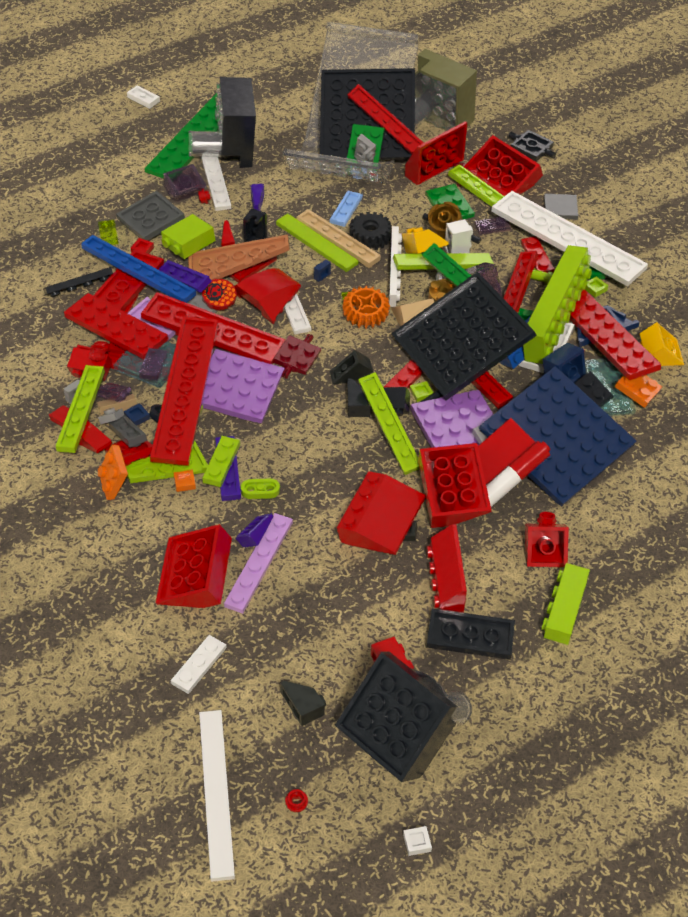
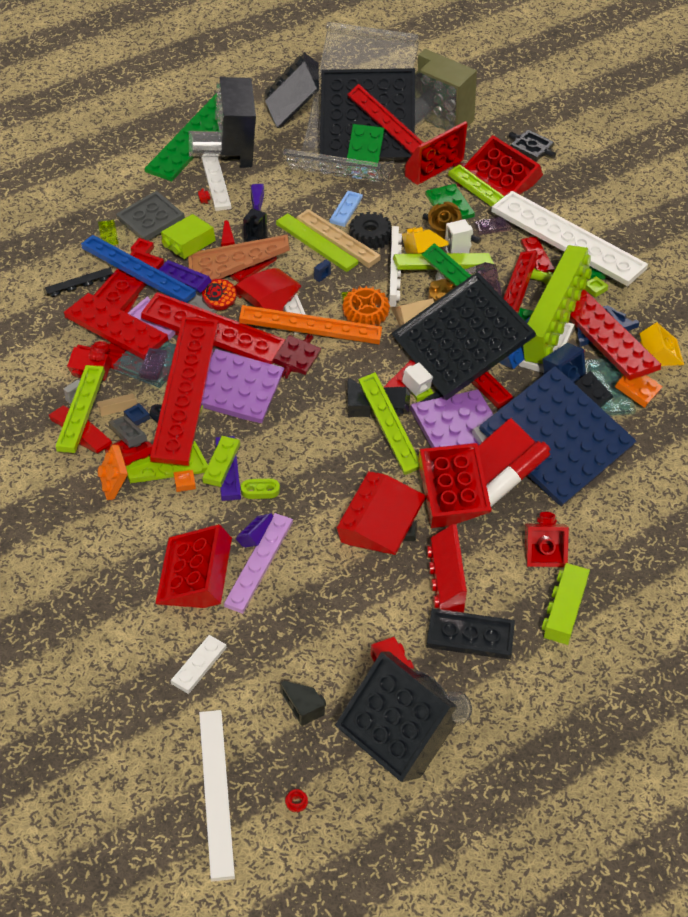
plate [96,383,132,402] -> none
light grey plate [98,407,124,424] -> none
white plate [127,86,160,109] -> none
slope [163,164,206,198] -> none
pearl dark grey slope [330,350,373,385] -> none
light grey bracket [354,134,376,173] -> none
white plate [403,826,432,856] -> none
tile [544,194,578,220] -> none
none -> orange plate [239,305,382,344]
none -> slope [265,52,319,128]
none -> white brick [402,363,433,396]

